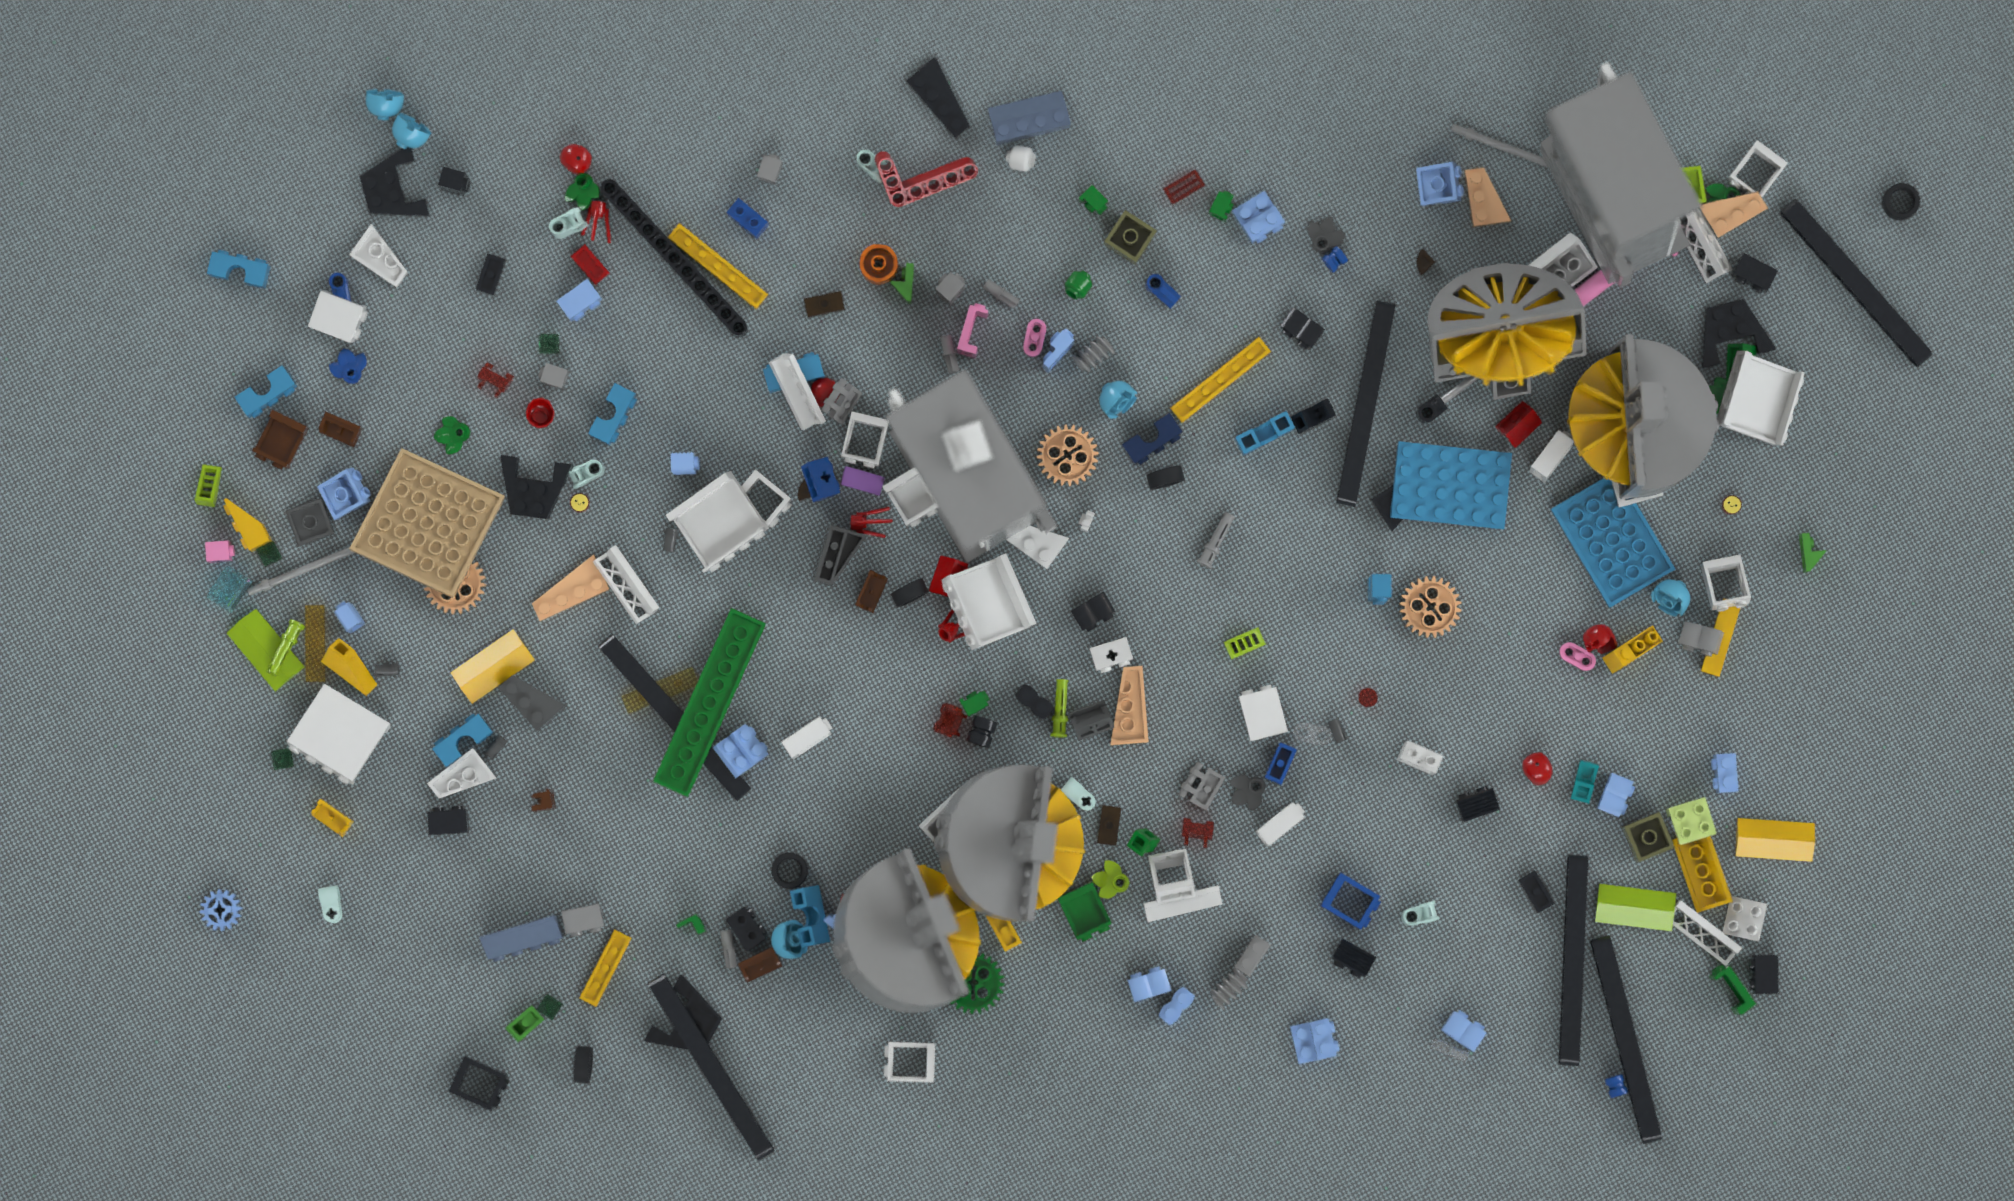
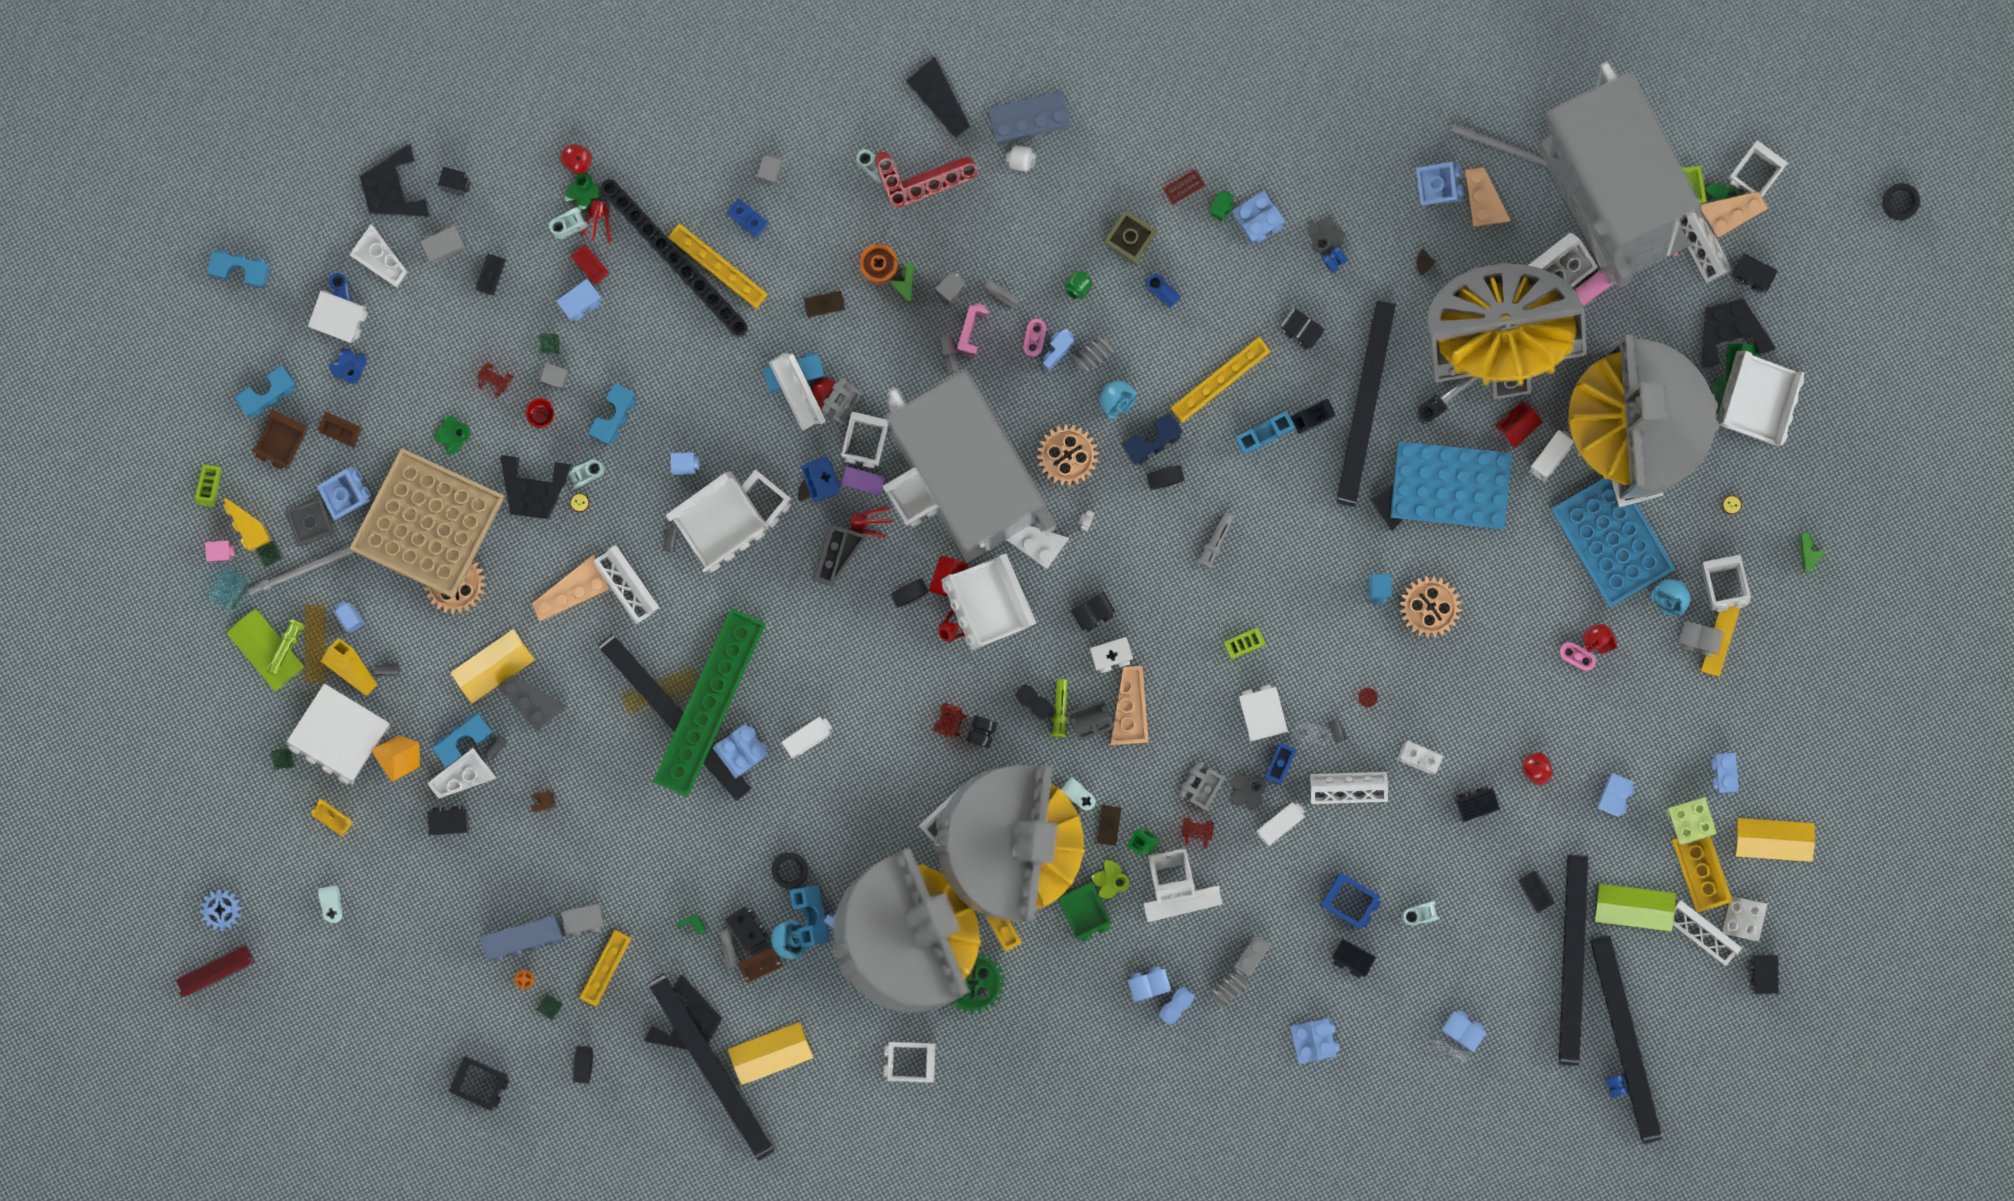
medium azure cylinder [366,89,404,120] -> none
medium azure cylinder [392,113,431,149] -> none
bright green slope [505,1005,545,1042] -> none
reddish brown hinge [855,570,888,614] -> none
white hinge [942,421,992,471] -> none
green brick [959,691,990,717] -> none
green brick [1078,185,1108,215] -> none
teal slope [1571,759,1599,804] -> none
yellow slope [1602,625,1663,674] -> none
olive brick [1621,812,1675,863] -> none
green panel [1709,965,1756,1015] -> none
black beam [1780,199,1932,367] -> none
none -> dark red fence [176,945,255,997]
none -> light orange slope [371,735,420,782]
none -> light grey brick [420,225,466,264]
none -> orange wheel [514,970,535,989]
none -> yellow slope [728,1022,813,1085]
none -> white fence [1310,772,1388,804]

